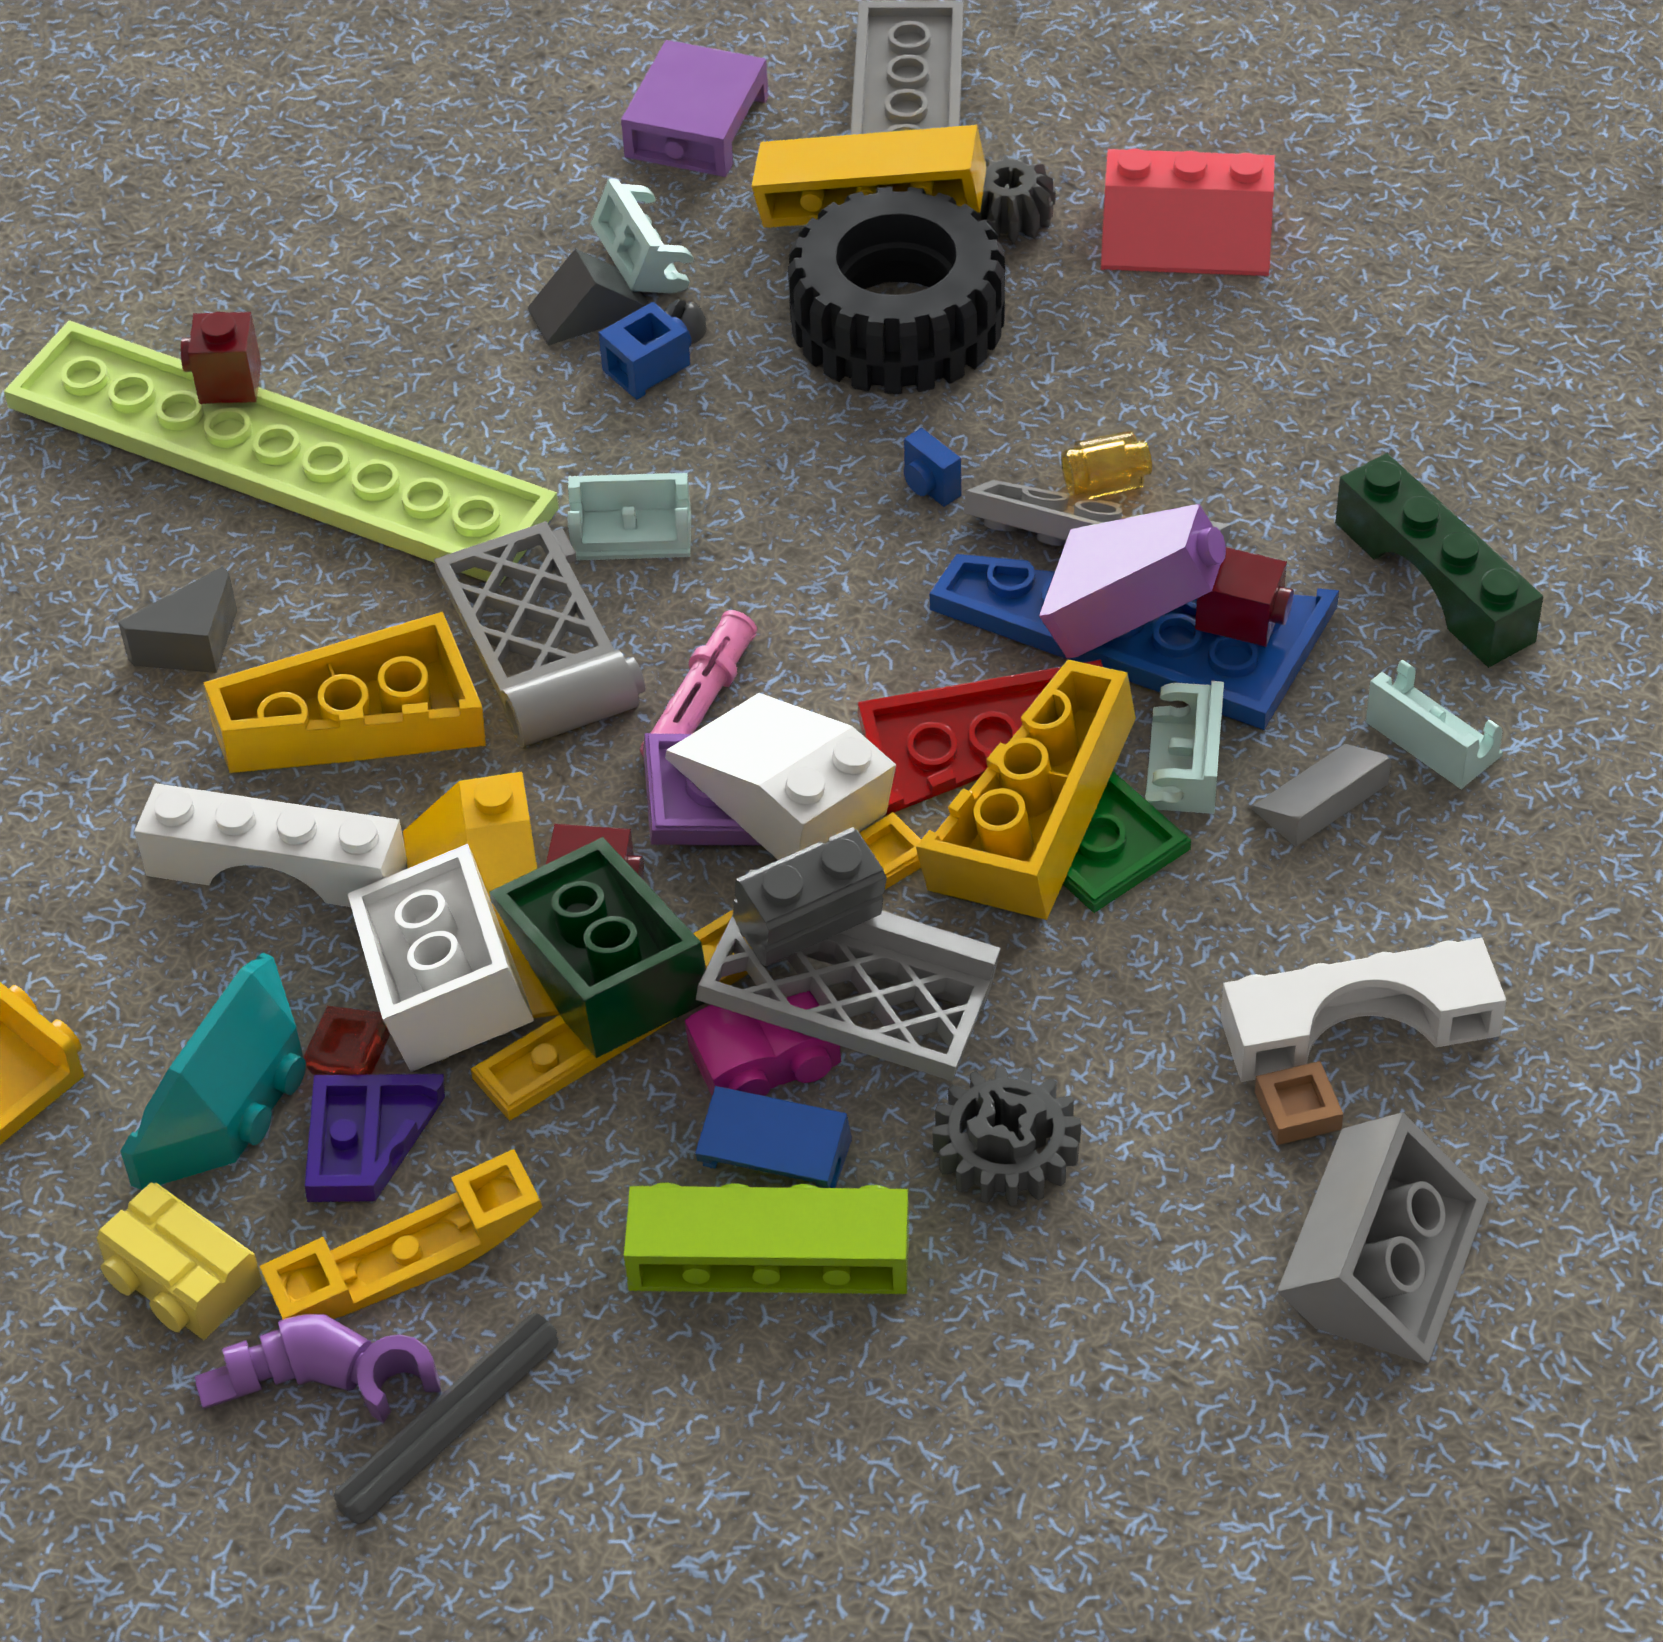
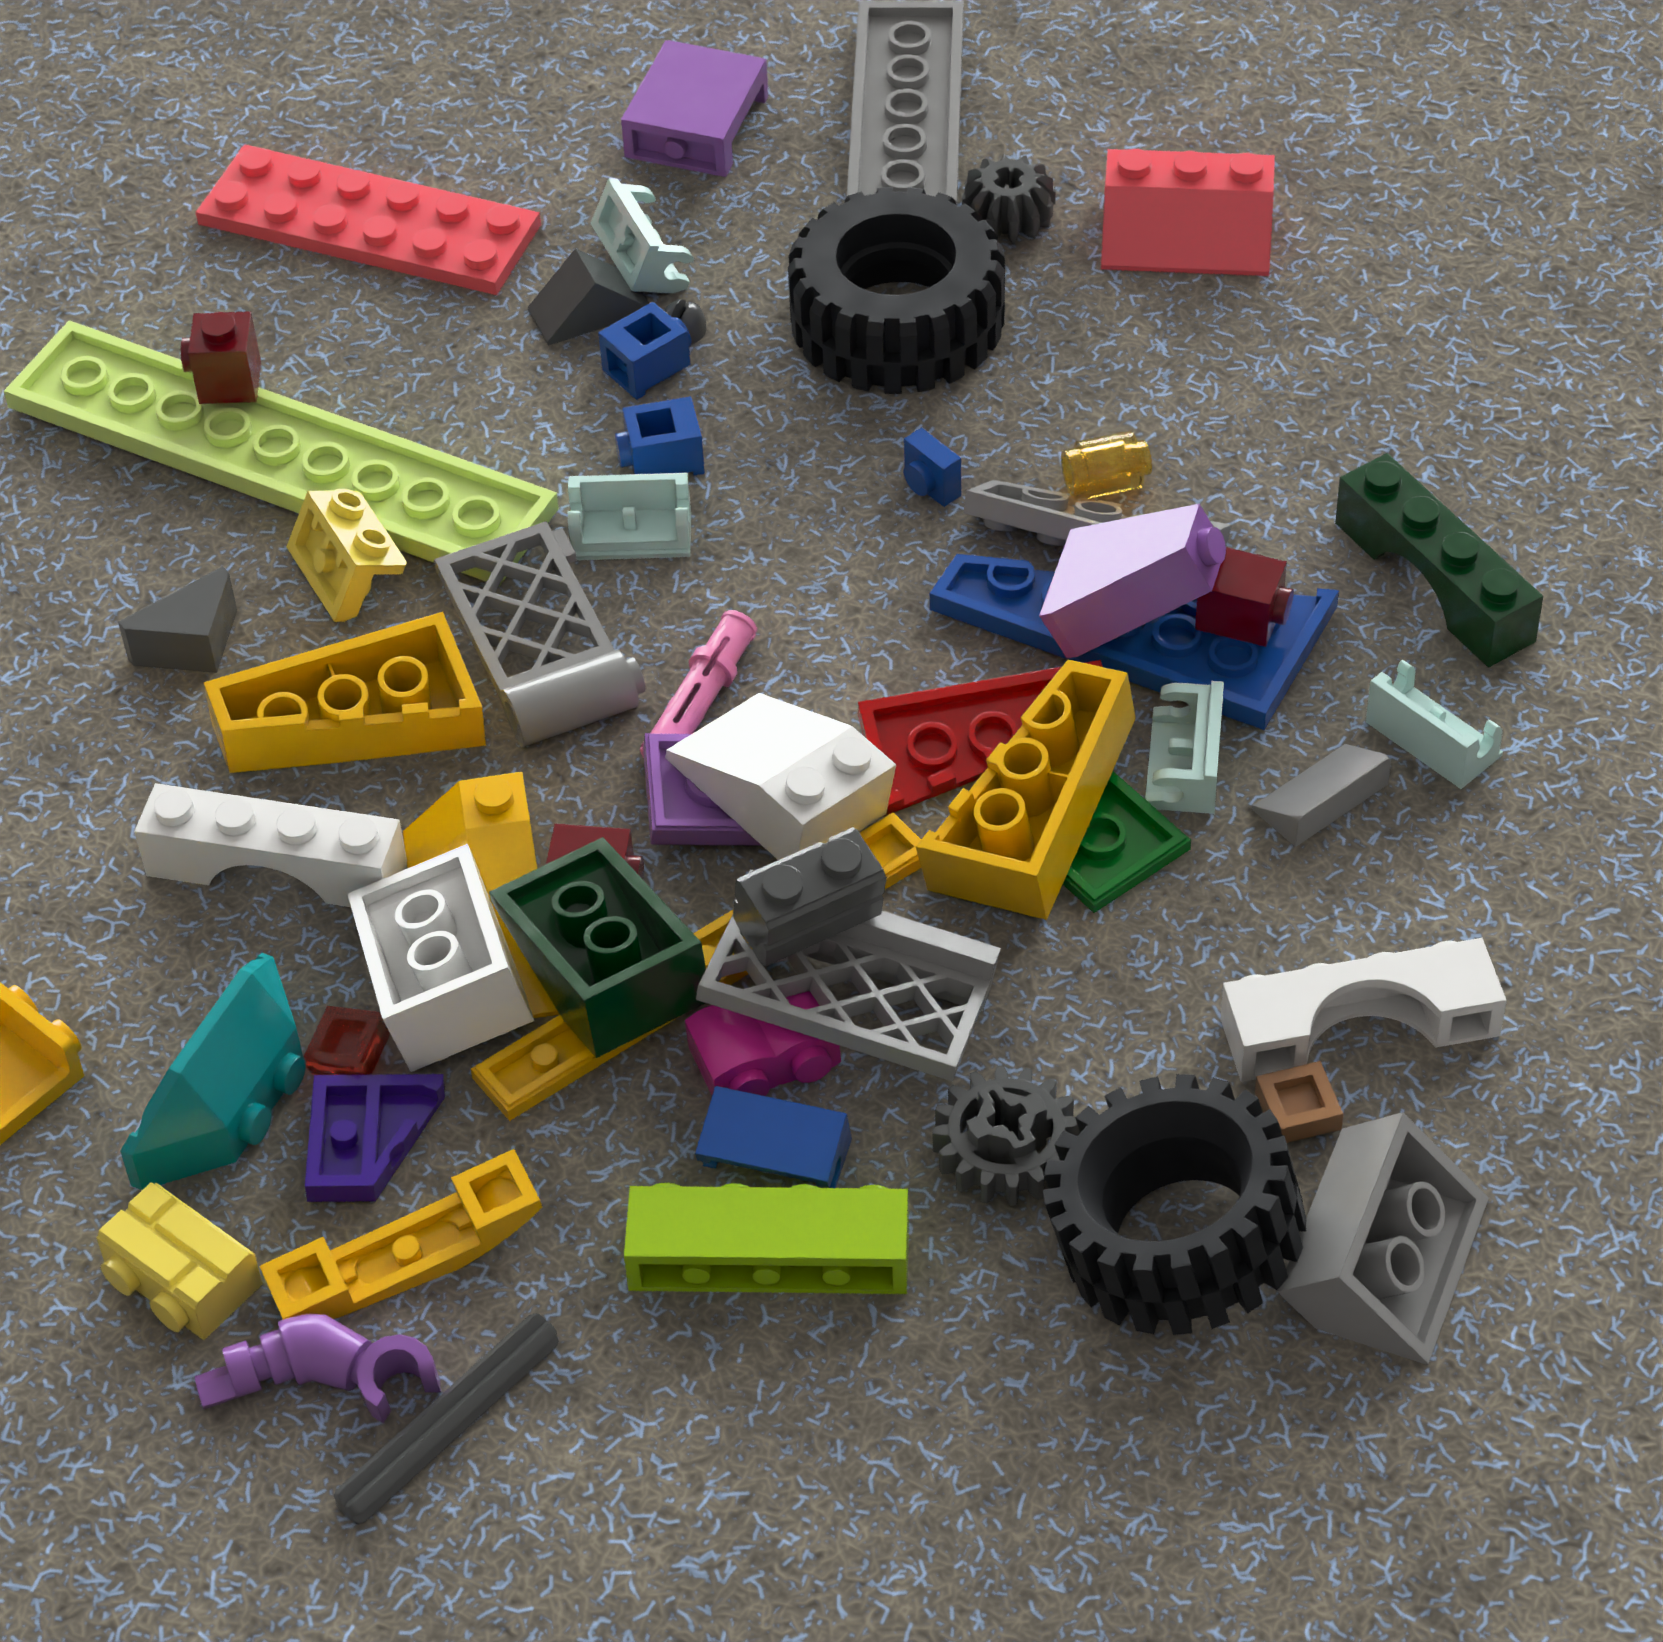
yellow brick [752,125,987,228] -> none
none -> coral plate [196,144,541,295]
none -> light yellow bracket [286,489,407,622]
none -> blue brick [615,396,705,476]
none -> black tyre [1043,1074,1306,1335]

